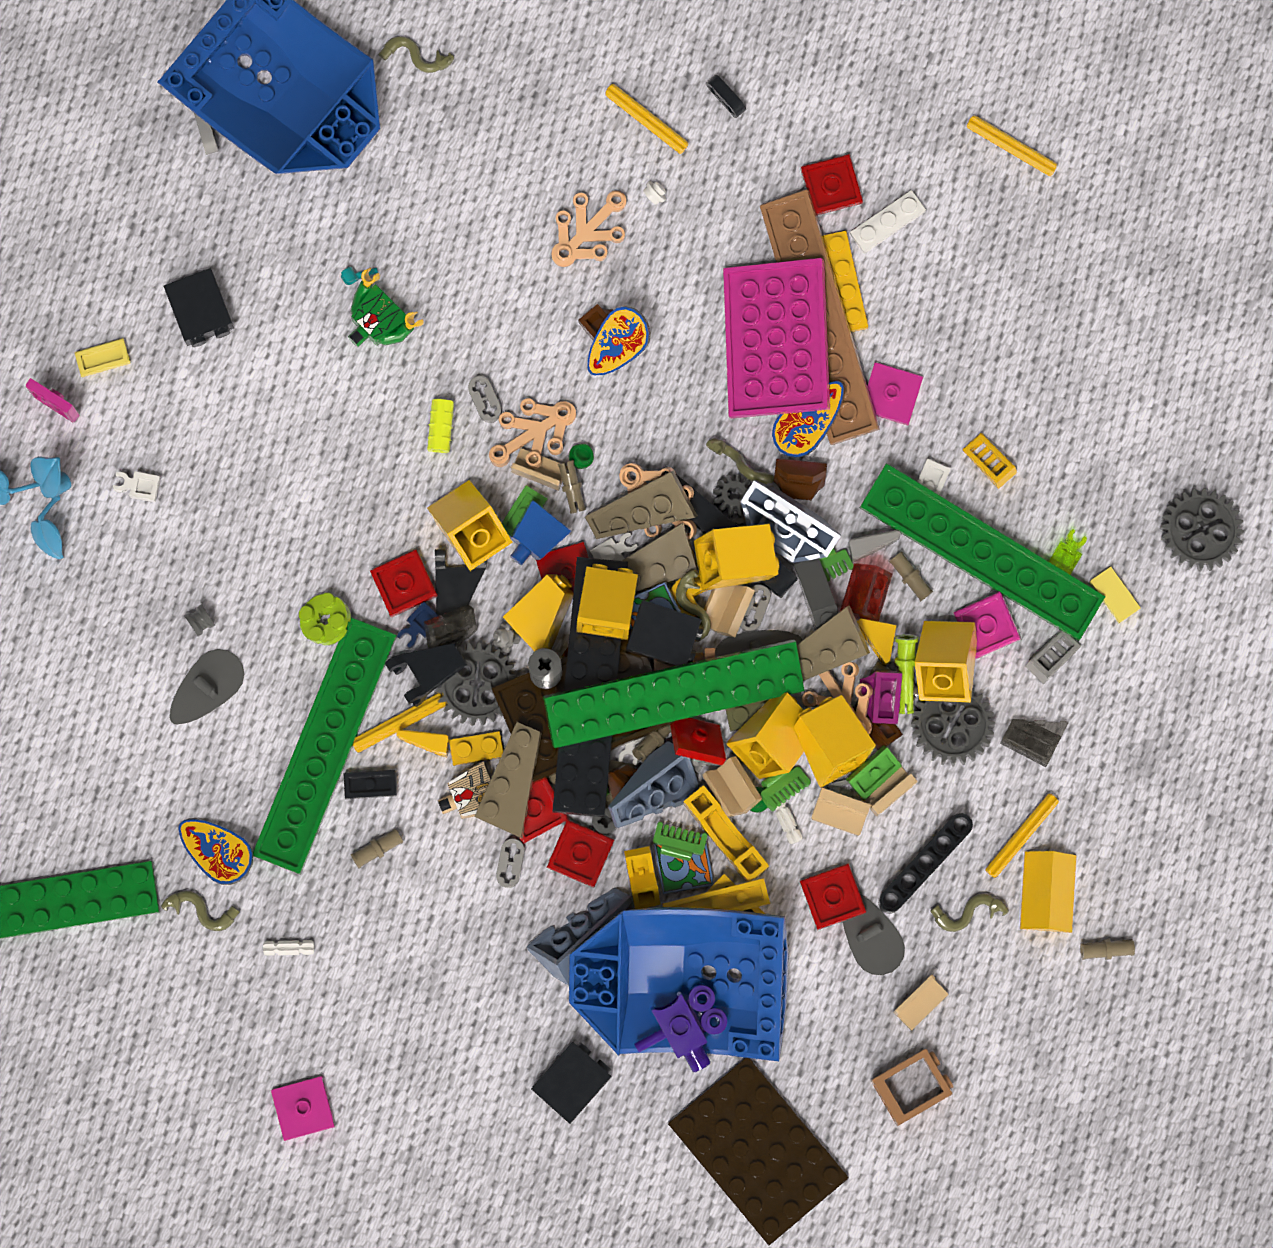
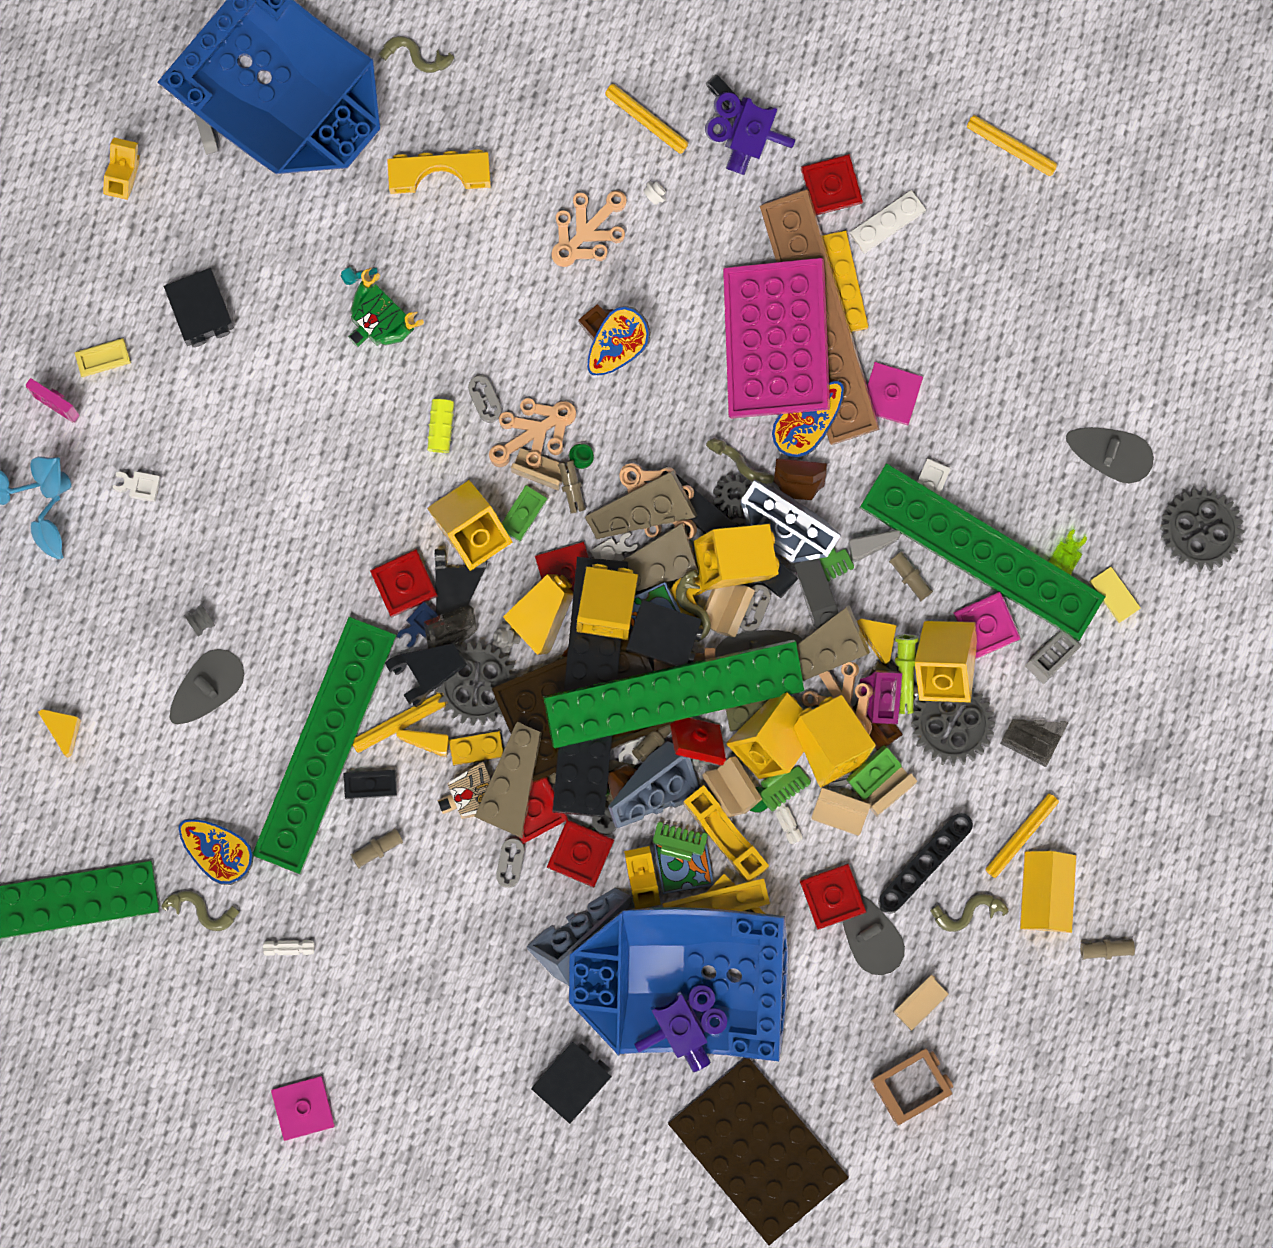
lime plate [298,593,351,646] -> none
blue torso [510,501,571,566] -> none
dark grey piece [528,648,562,689] -> none
clear red brick [840,563,893,622] -> none
yellow slope [962,433,1017,489] -> none
none -> yellow slope [38,709,81,758]
none -> yellow brick [103,137,140,200]
none -> yellow arch [387,149,491,194]
none -> dark purple piece [705,92,795,175]
none -> dark grey shield [1066,427,1154,484]

